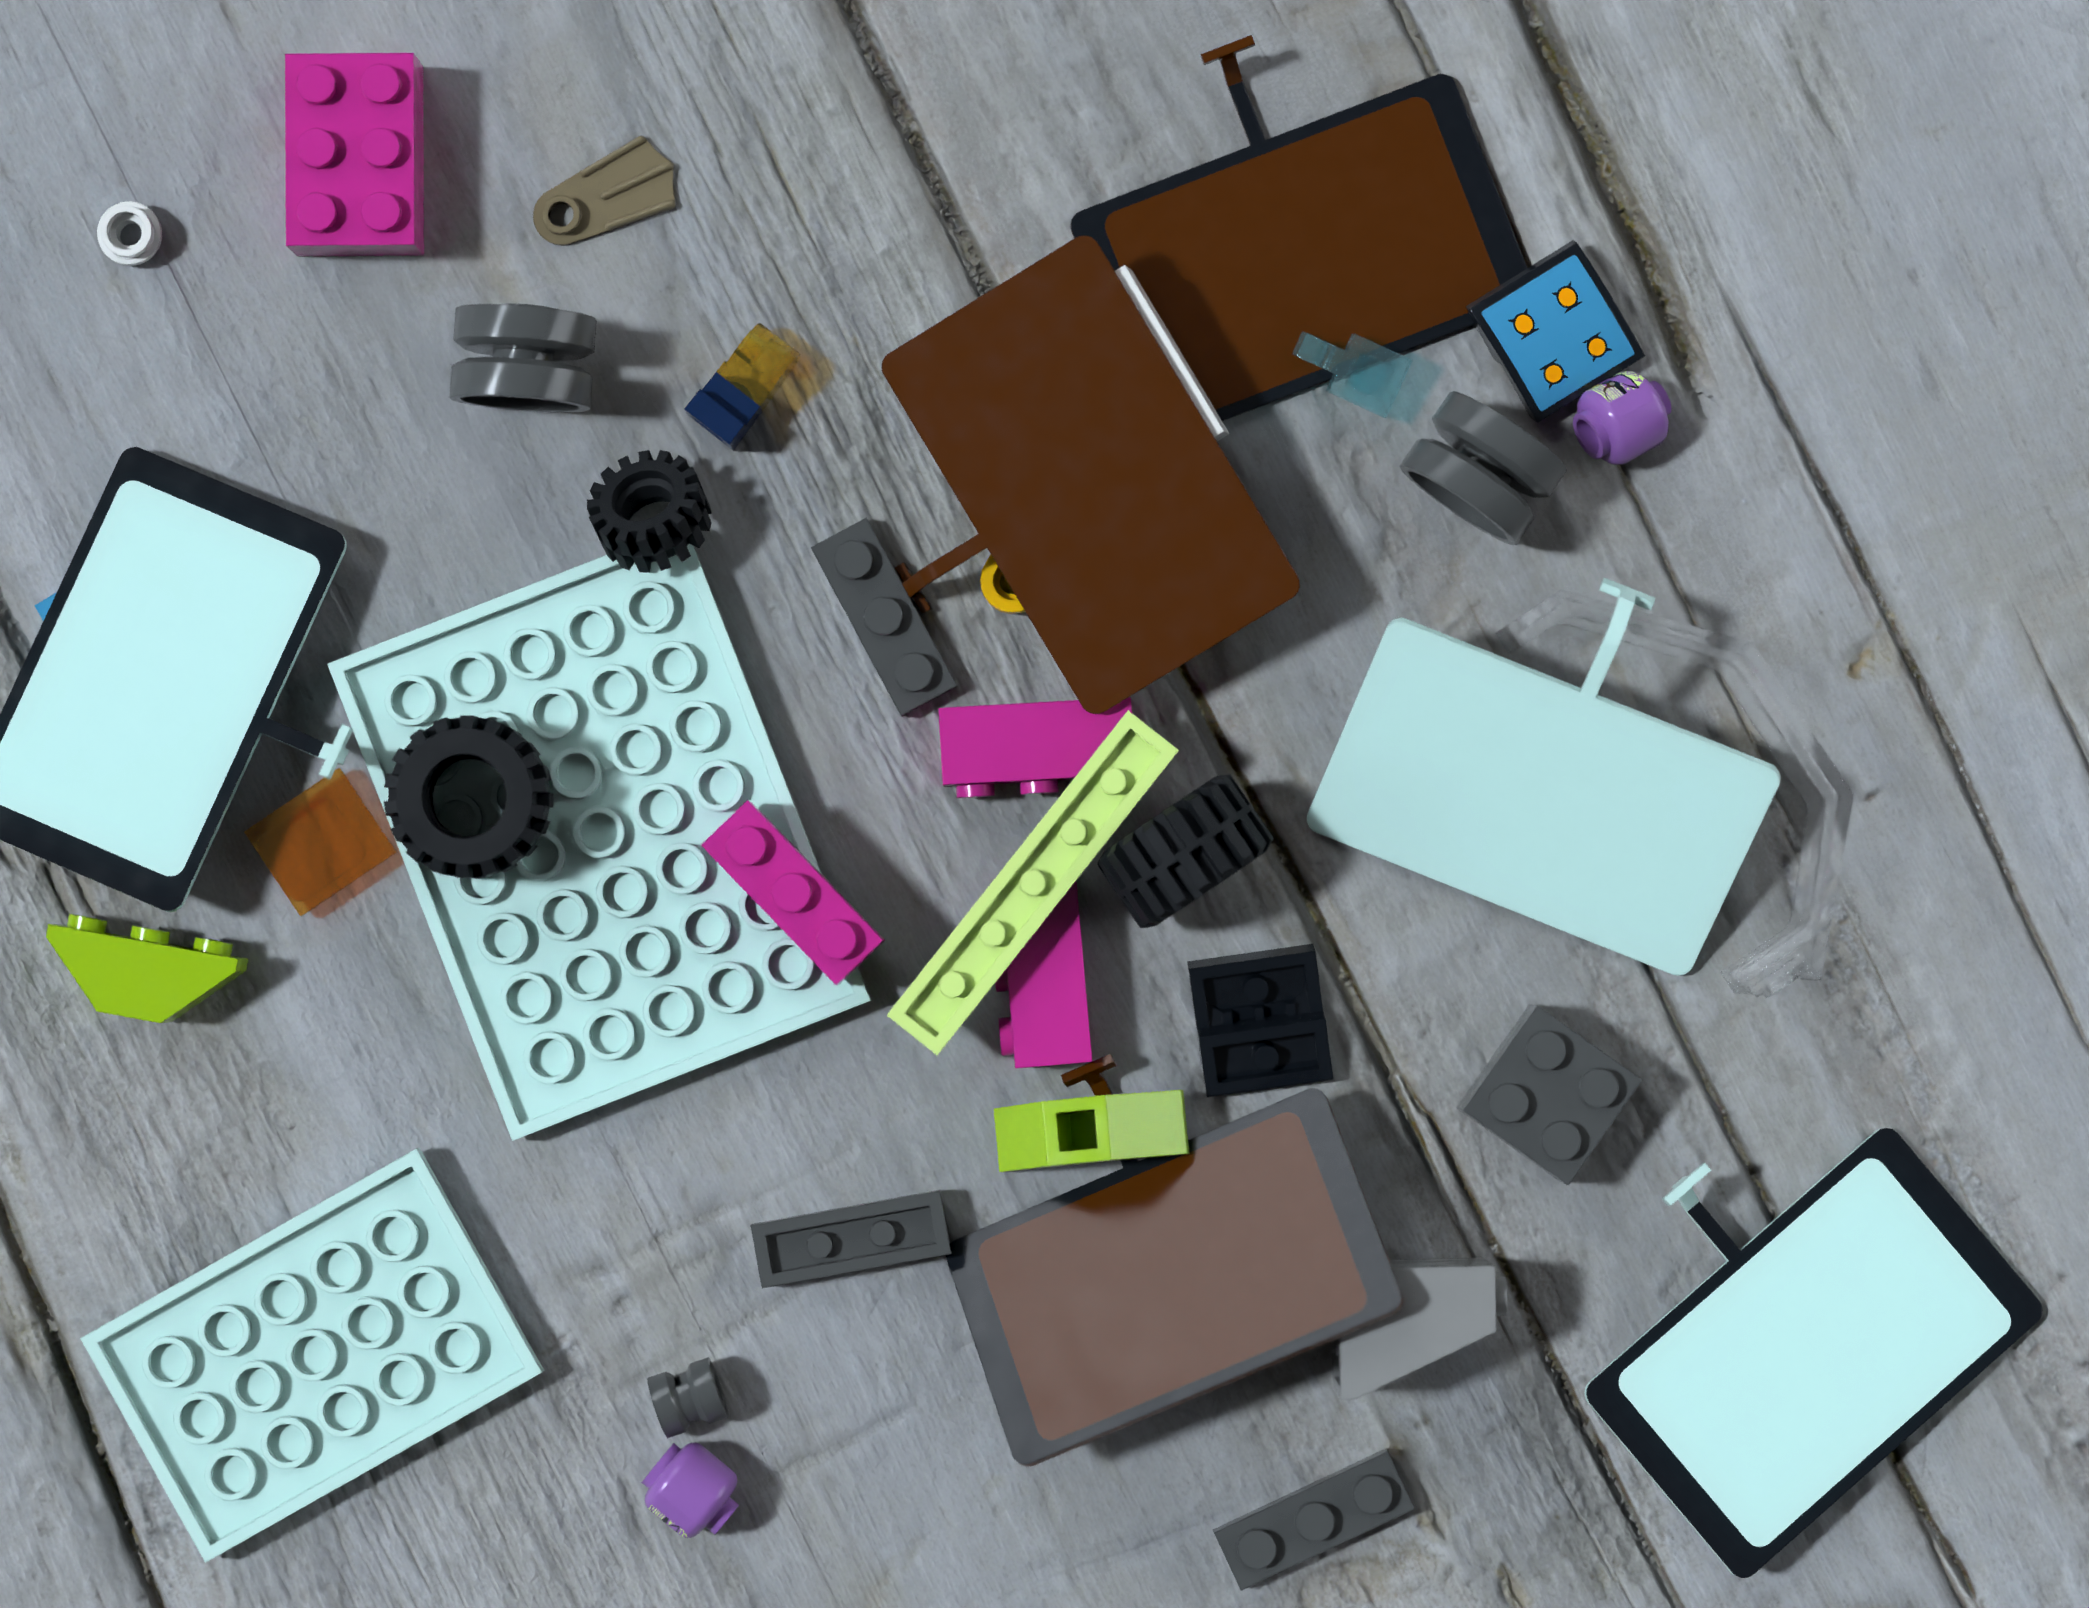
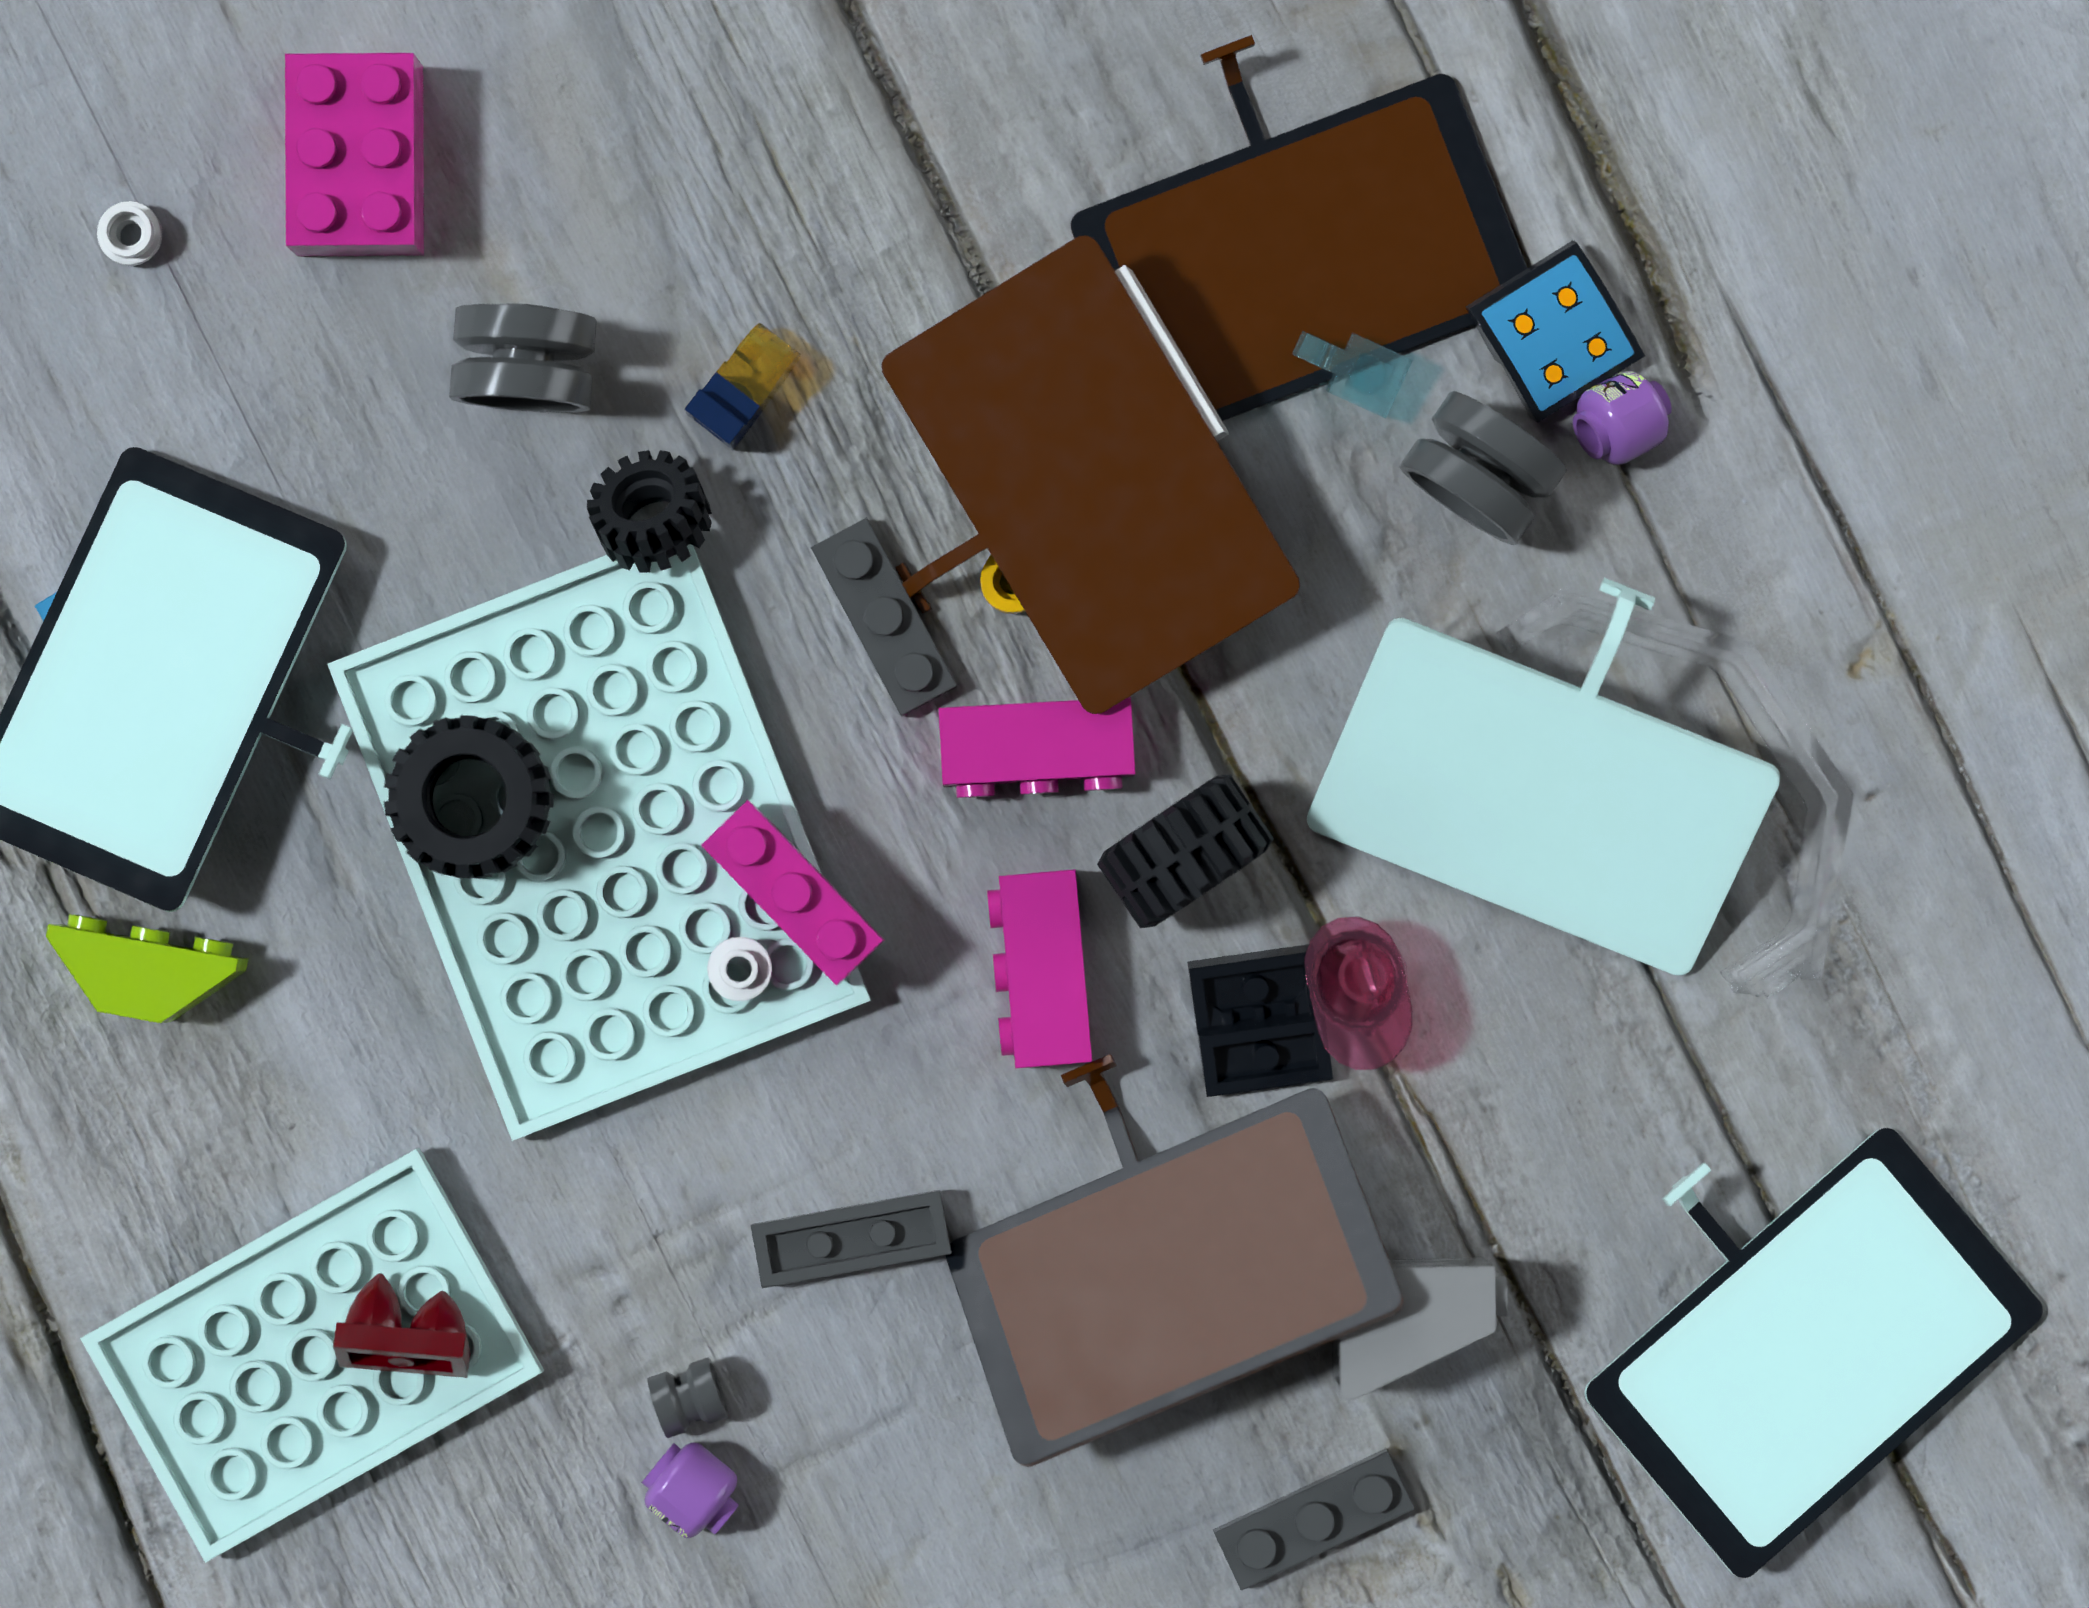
clear orange piece [244,768,398,917] -> none
dark tan piece [533,136,676,246] -> none
yellowish green plate [887,710,1179,1055] -> none
lime slope [993,1090,1189,1172] -> none
dark grey brick [1456,1004,1642,1185] -> none
none -> dark red tile [333,1273,471,1378]
none -> white plate [707,937,772,1001]
none -> clear pink piece [1304,916,1413,1070]

